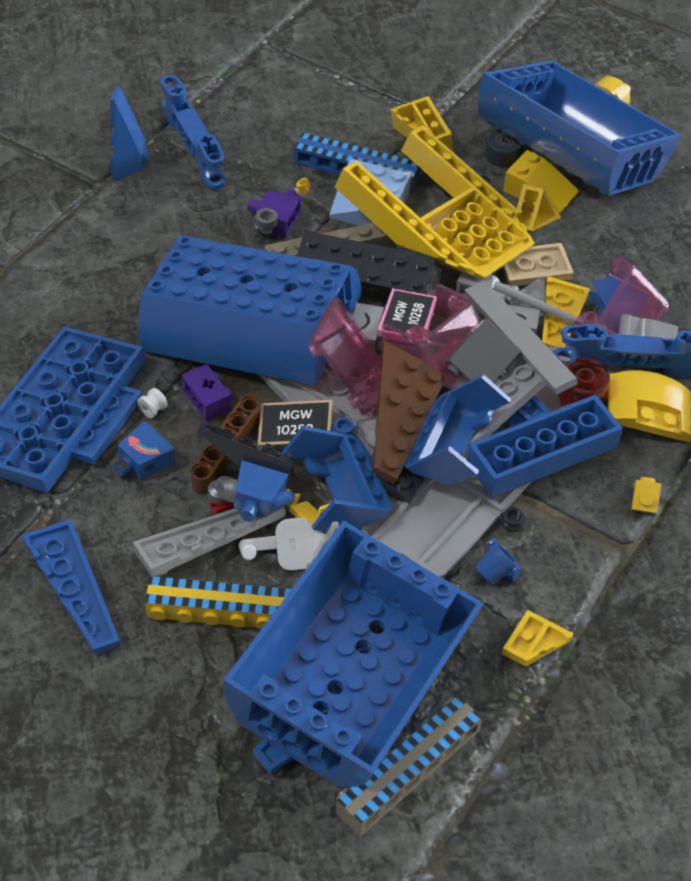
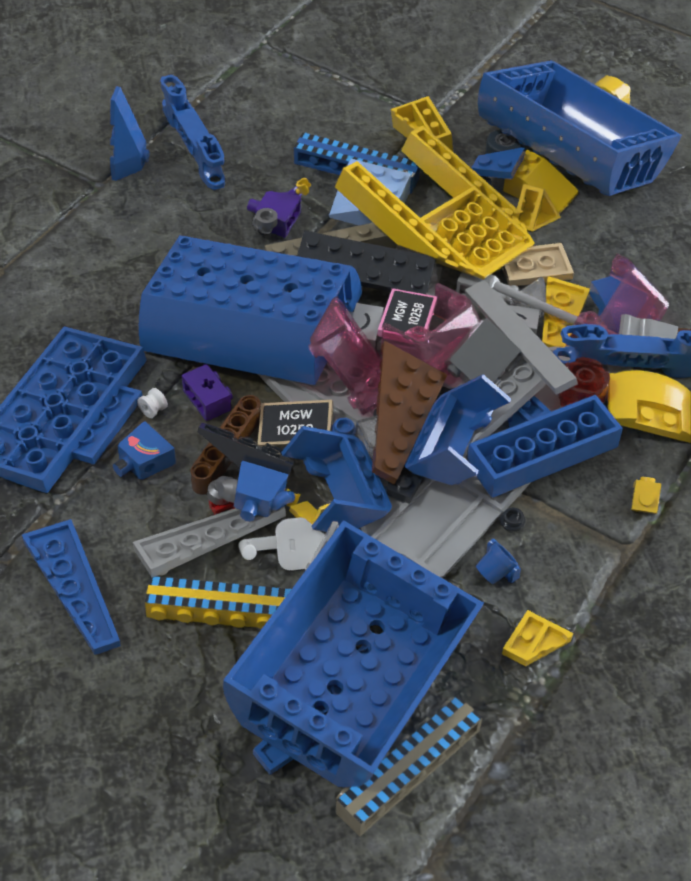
none -> blue wing [471,148,525,179]

